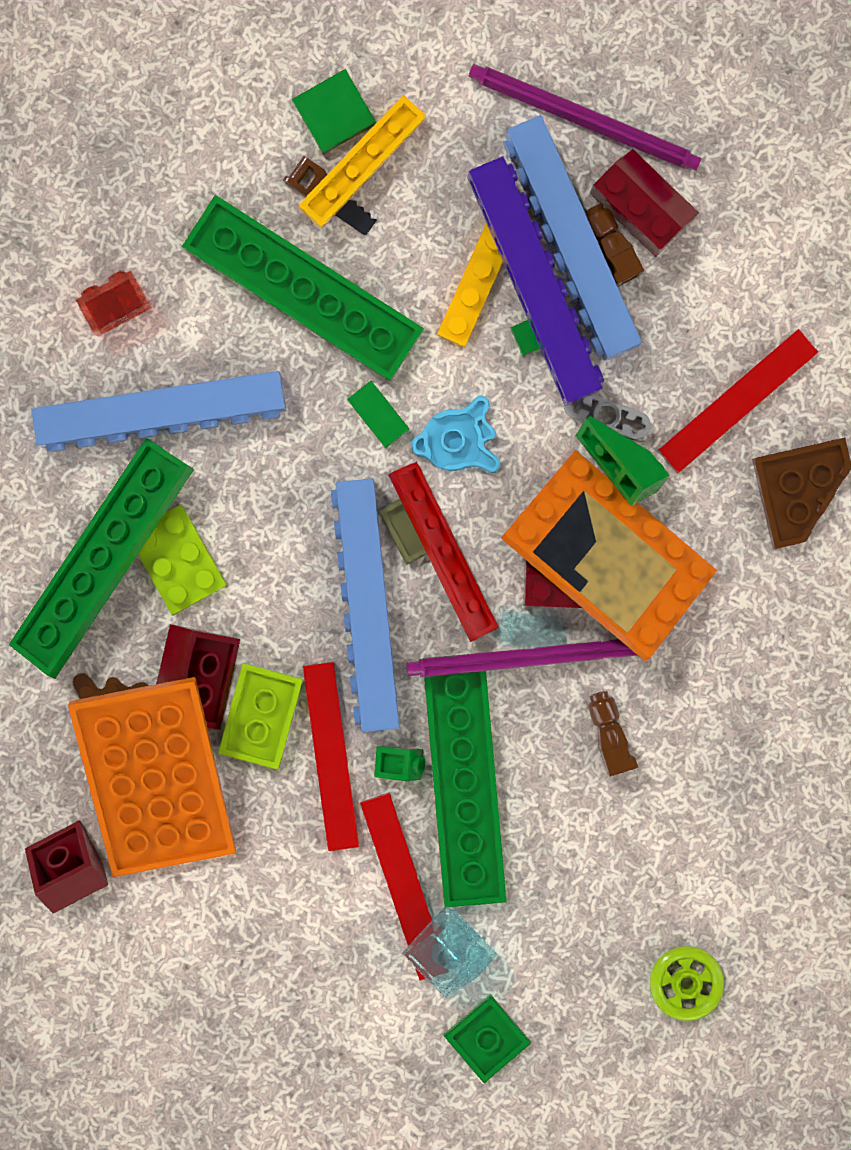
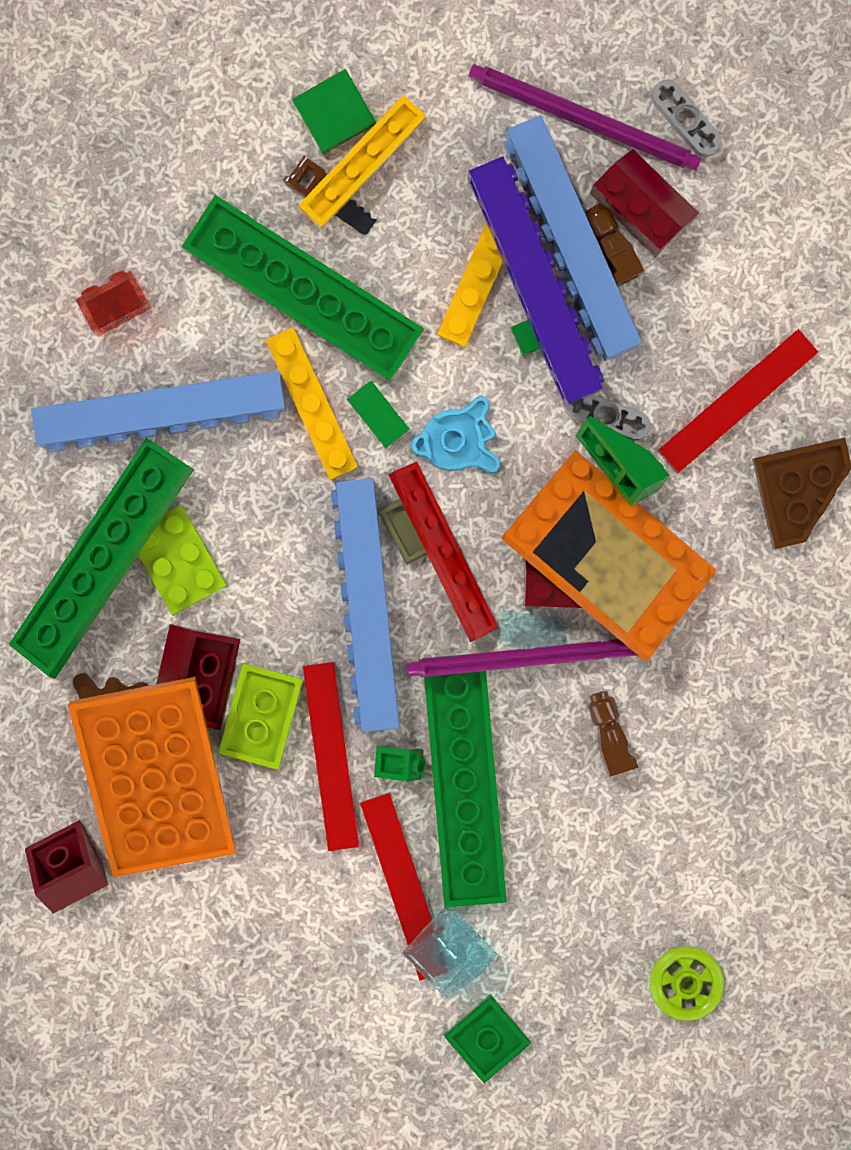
none -> yellow plate [265,327,358,481]
none -> light grey beam [651,80,721,157]

